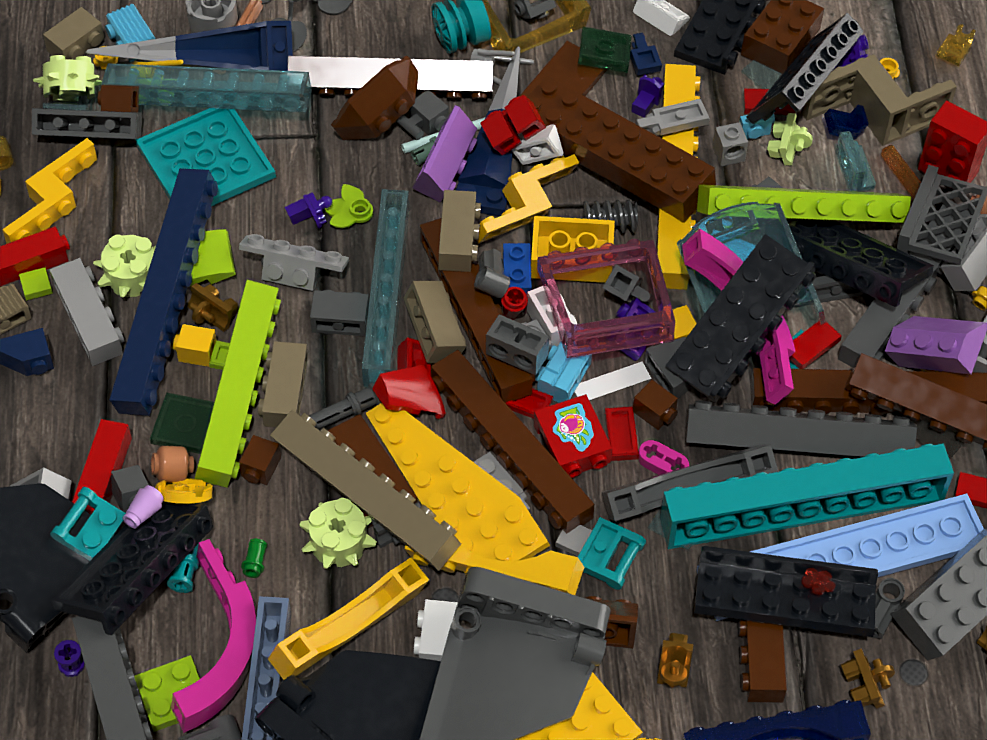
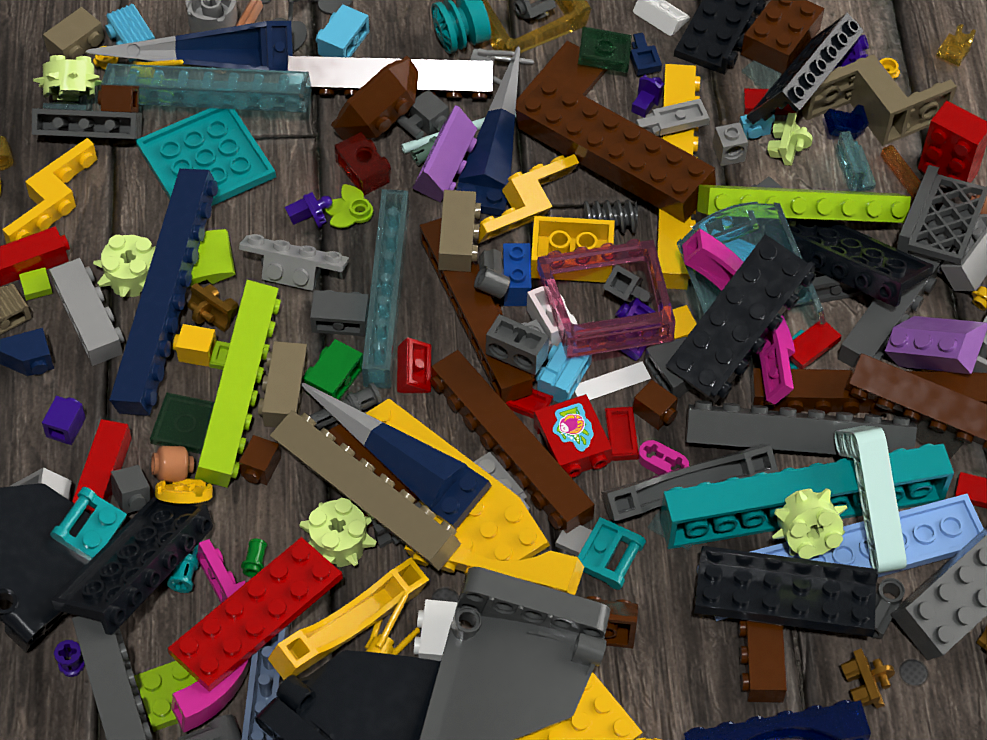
lavender cone [123,485,164,529] -> none
red slope [372,365,446,419] -> none
dark tan brick [403,281,466,363] -> none
red piece [480,95,546,155] -> none
red cone [501,287,528,320] -> none
white slope [511,124,564,165] -> none
pearl gold hips [657,633,693,688] -> none
clear red plant [801,568,836,595] -> none
none -> dark purple brick [42,396,86,445]
none -> red plate [168,537,343,692]
none -> dark blue plate [301,383,492,530]
none -> green brick [304,339,364,400]
none -> medium azure brick [316,4,369,57]
none -> clear red brick [334,132,391,195]
none -> yellow plant [364,592,420,655]
none -> yellowish green brick [772,488,848,559]
none -> light aqua beam [834,426,907,573]

